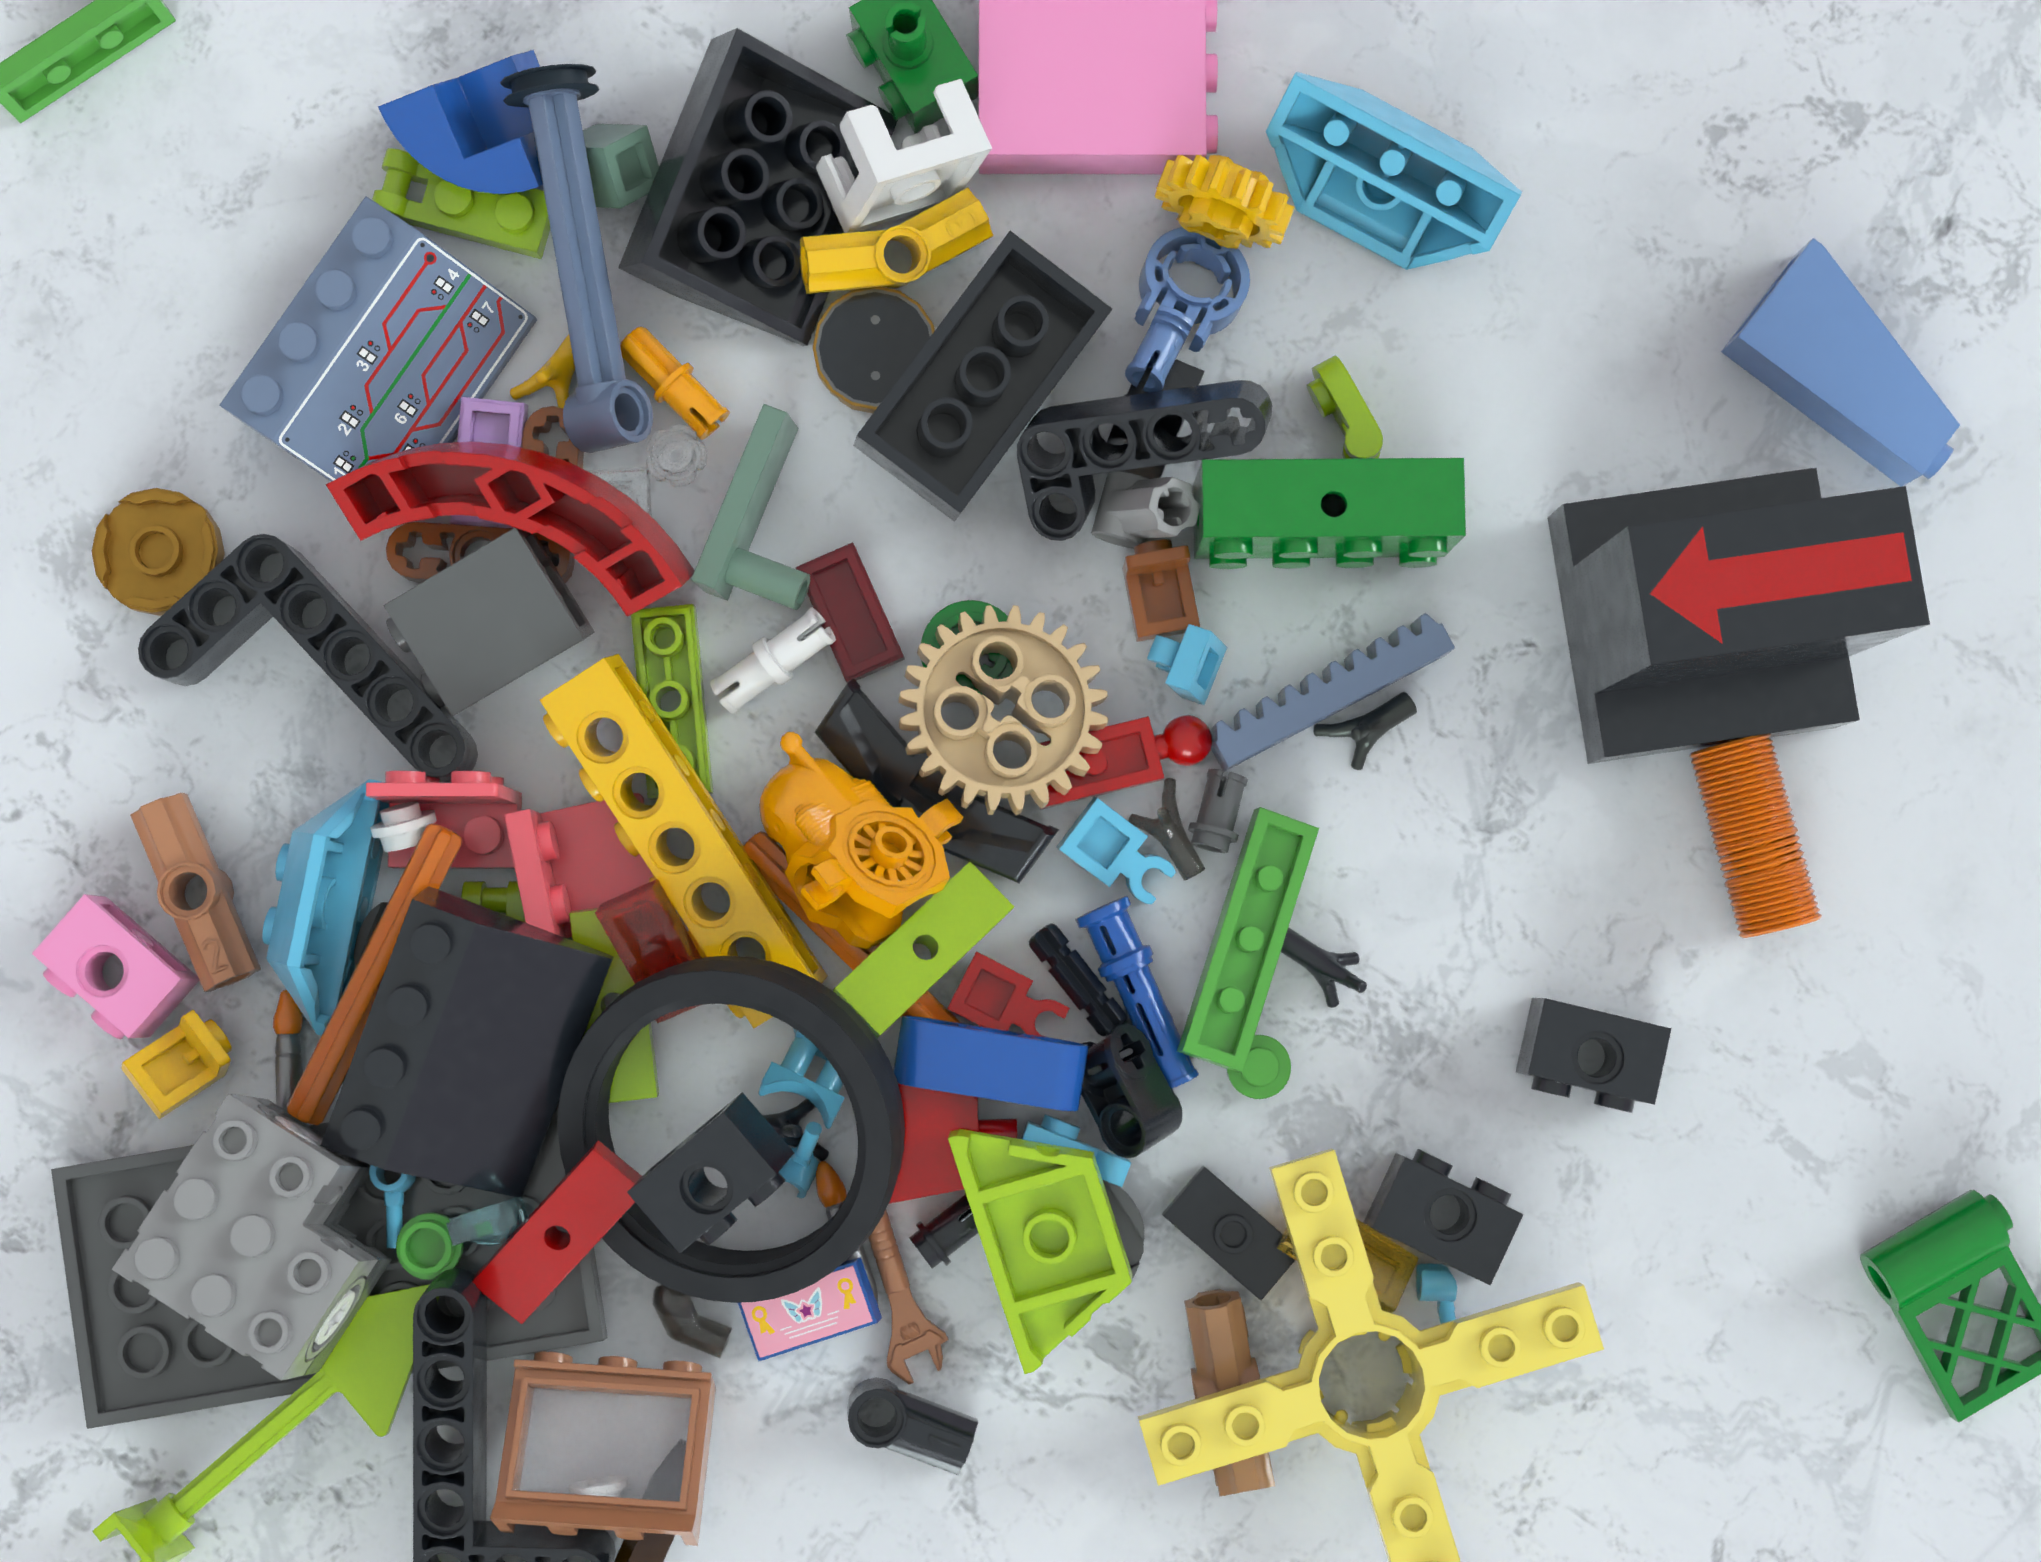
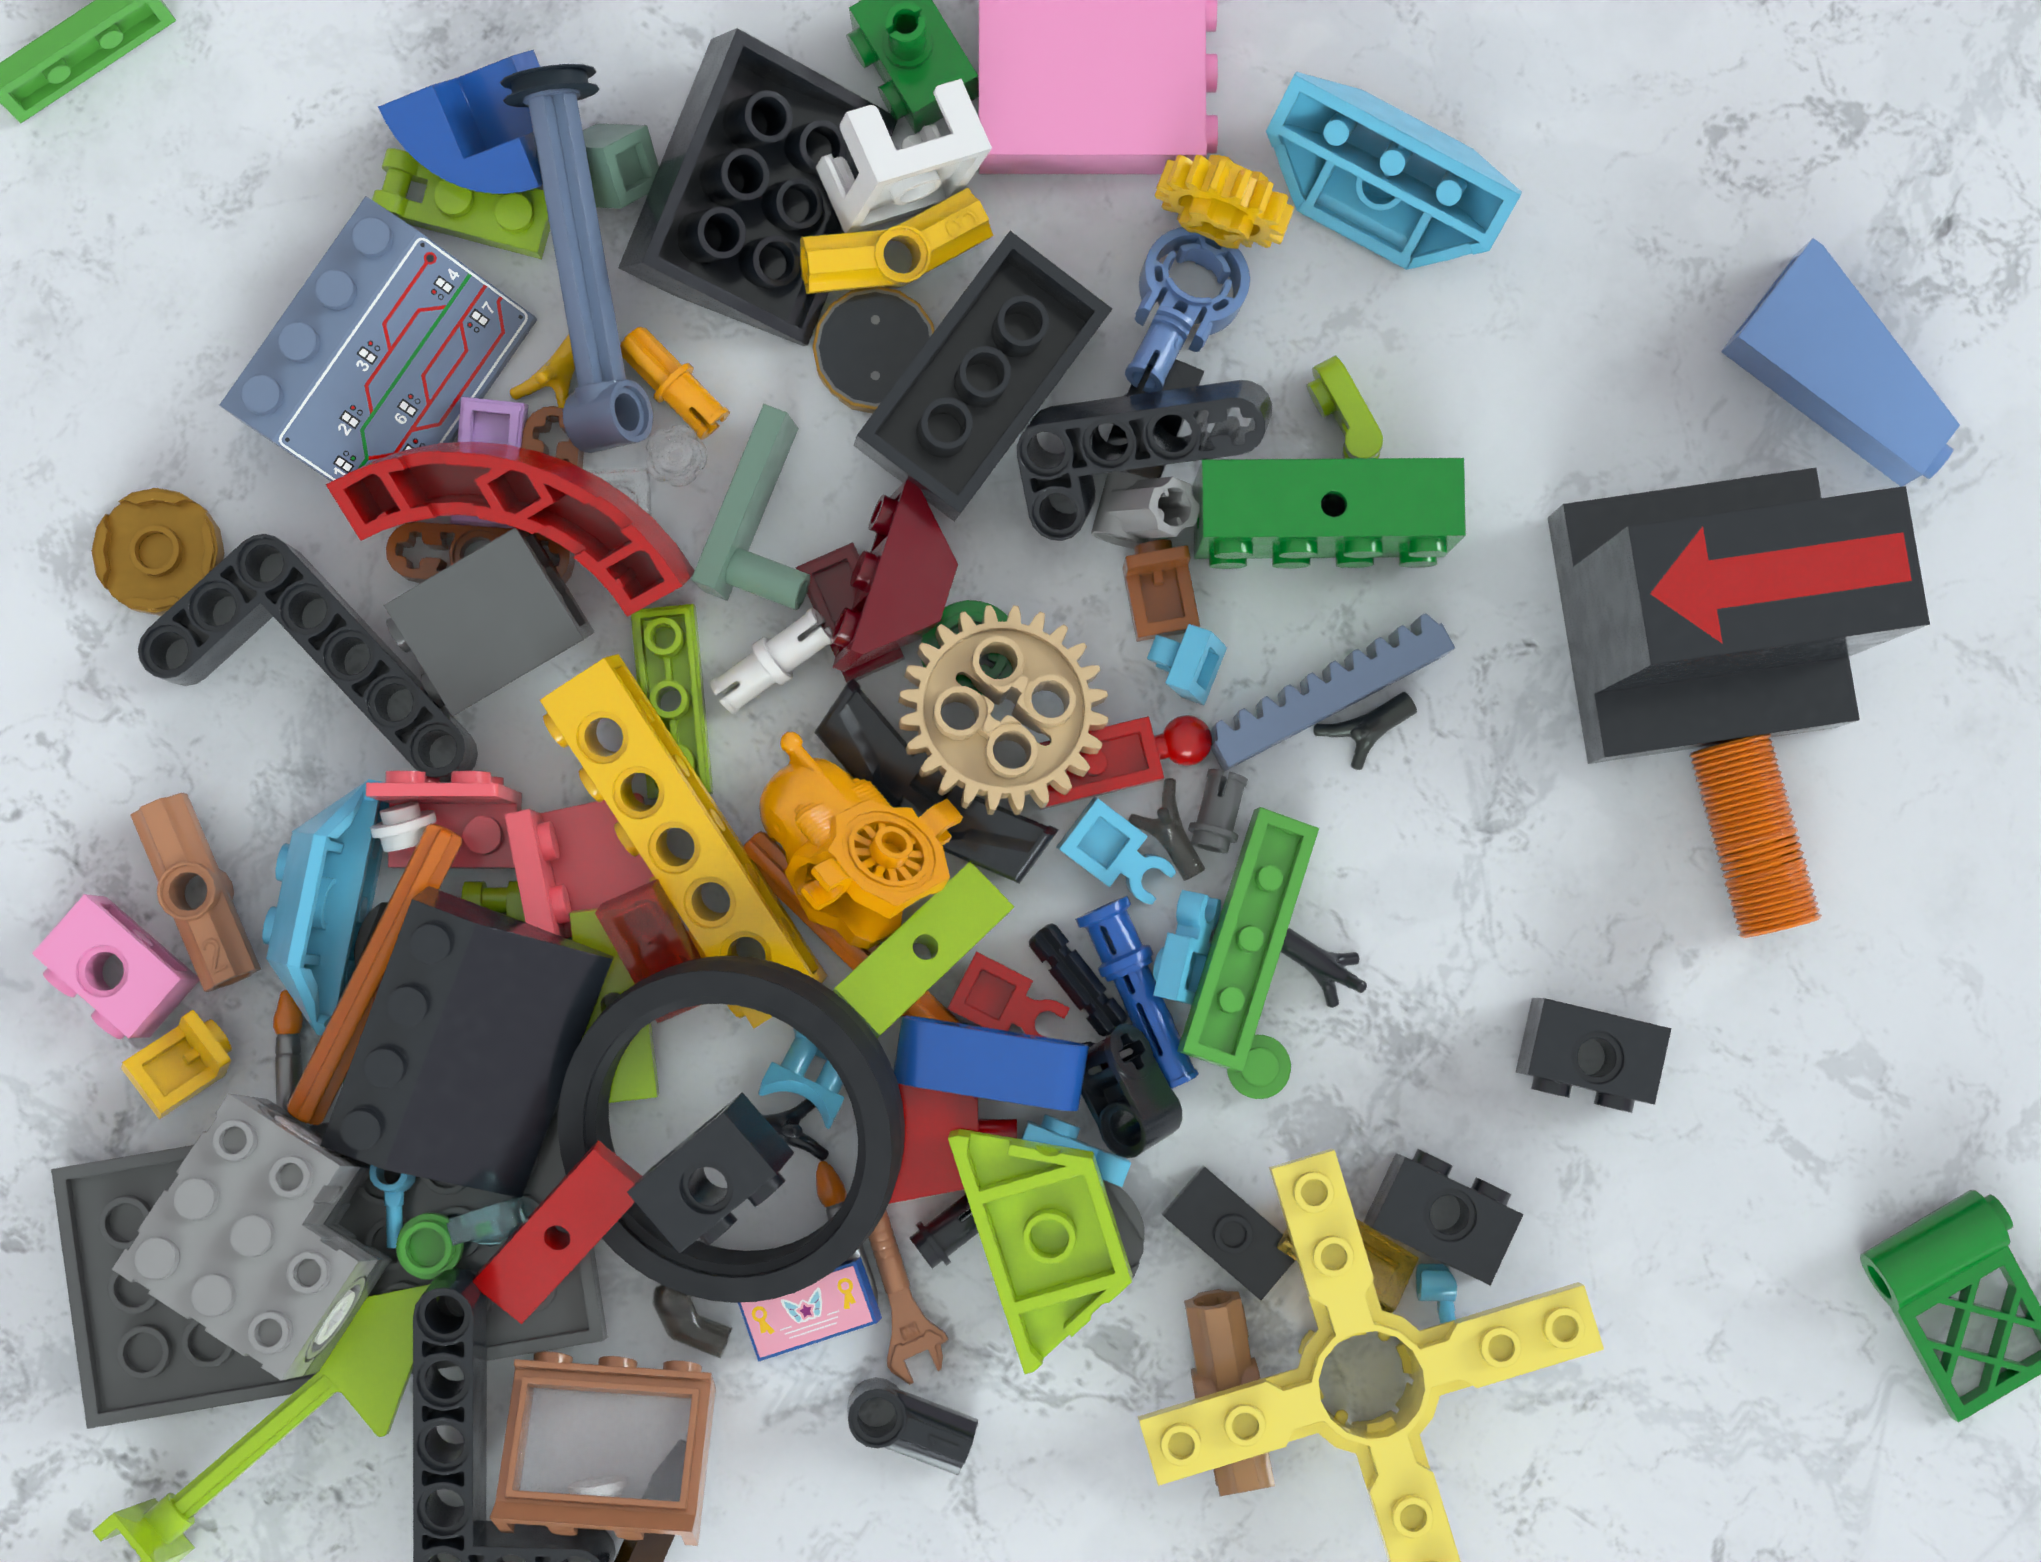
medium azure hand [779,1122,822,1199] -> none
none -> dark red slope [831,479,958,672]
none -> medium azure plate [1153,890,1221,1005]

